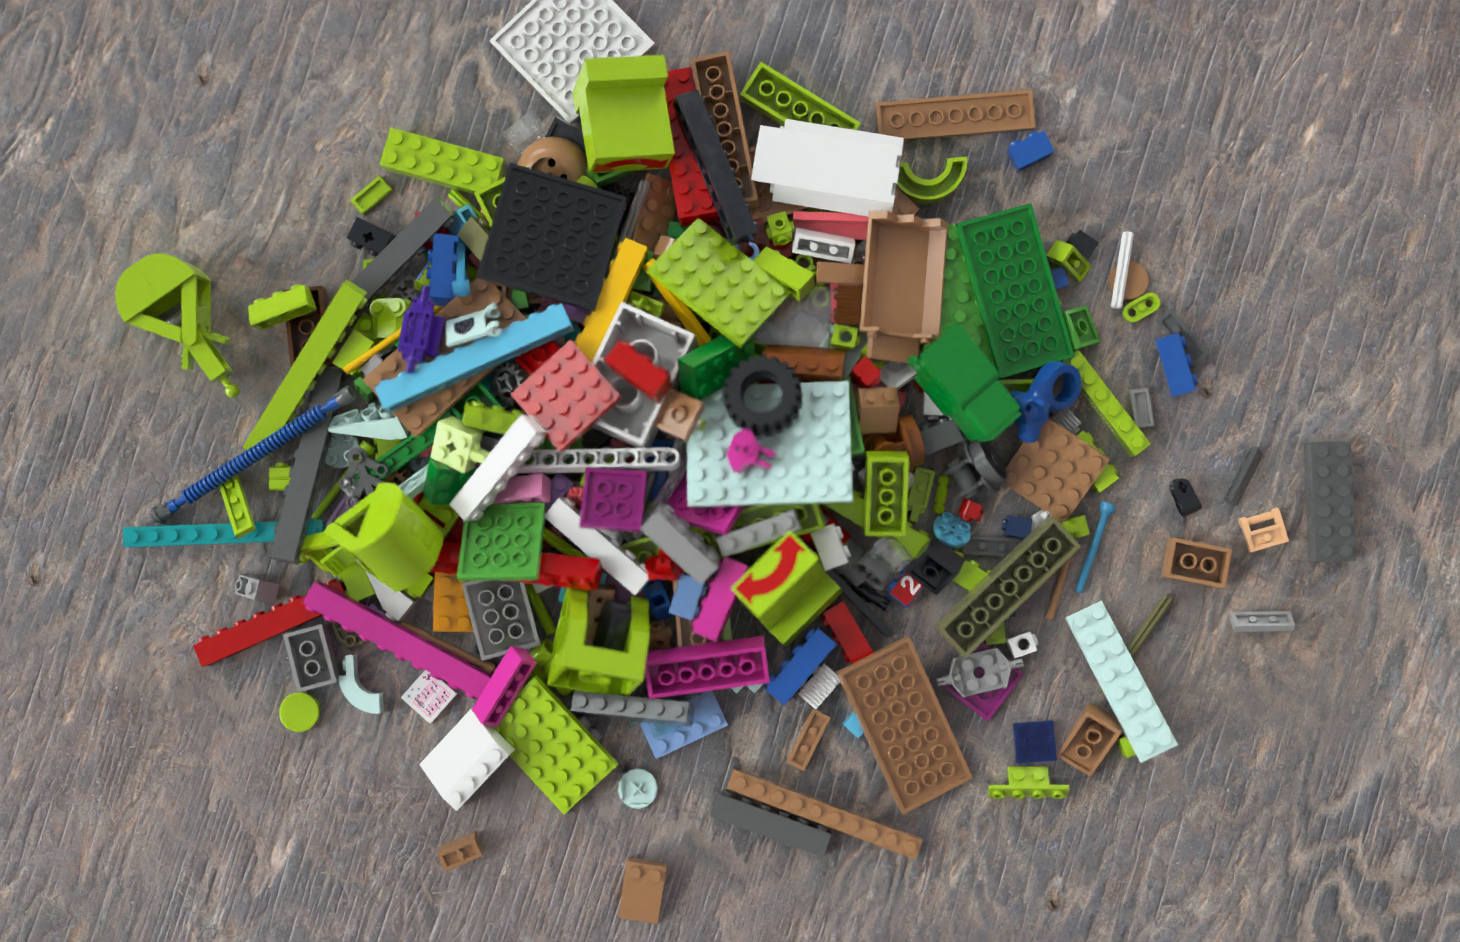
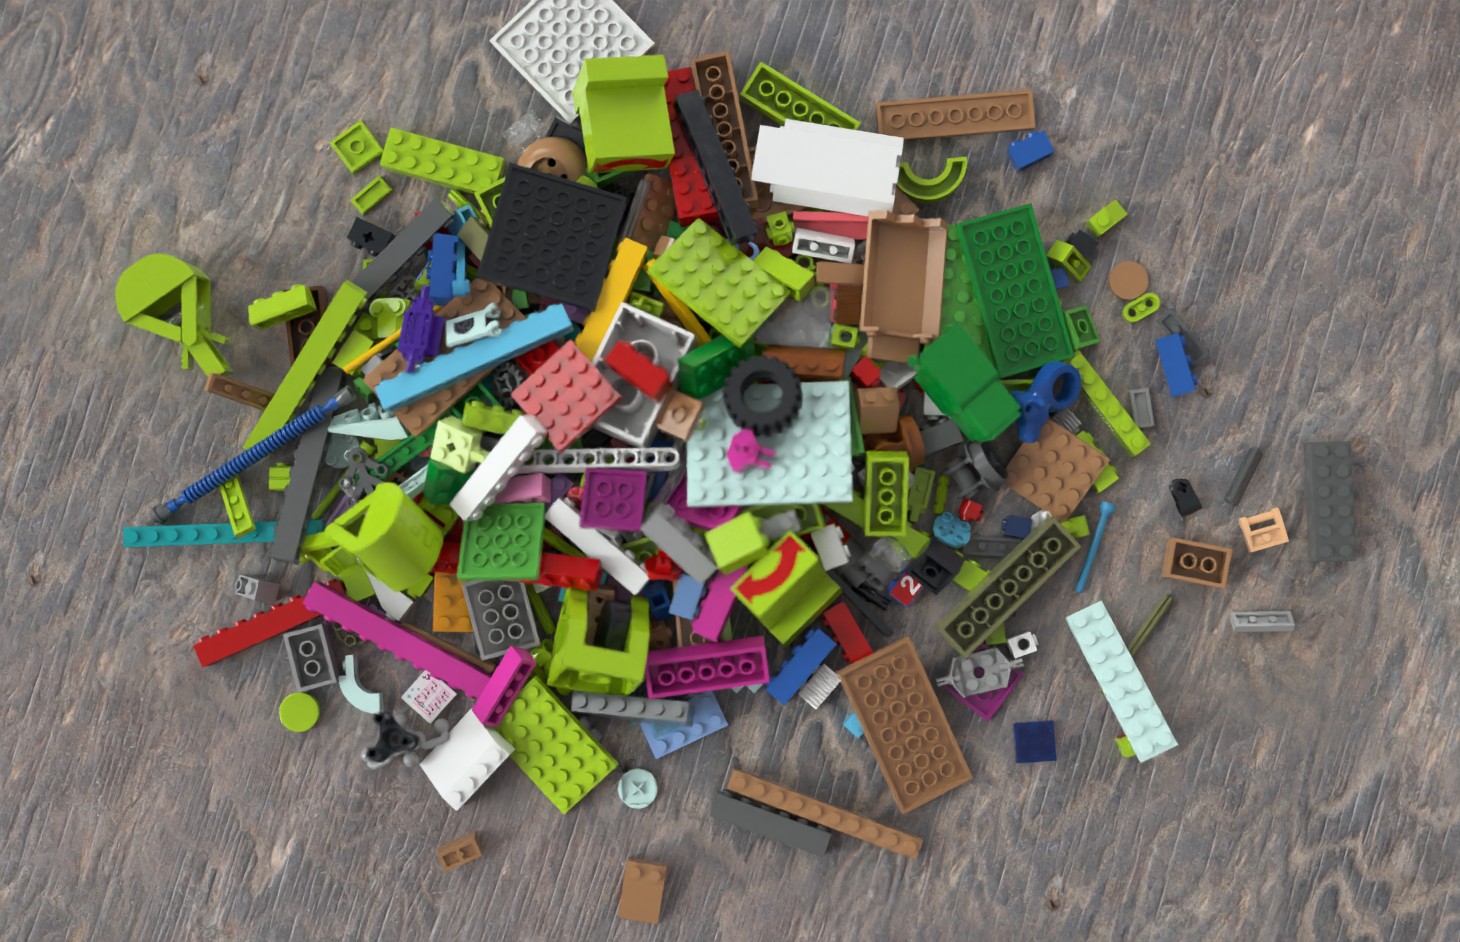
medium nougat plate [786,708,831,771] -> none
lime bracket [987,766,1070,799] -> none
medium nougat bar [1045,555,1073,621] -> none
medium nougat slope [1056,701,1122,777] -> none
white axle [1111,231,1134,309] -> none
none -> medium nougat tile [204,372,275,411]
none -> lime tile [329,120,384,175]
none -> wheel [361,711,450,770]
none -> lime brick [705,512,770,575]
none -> lime slope [1085,199,1128,239]

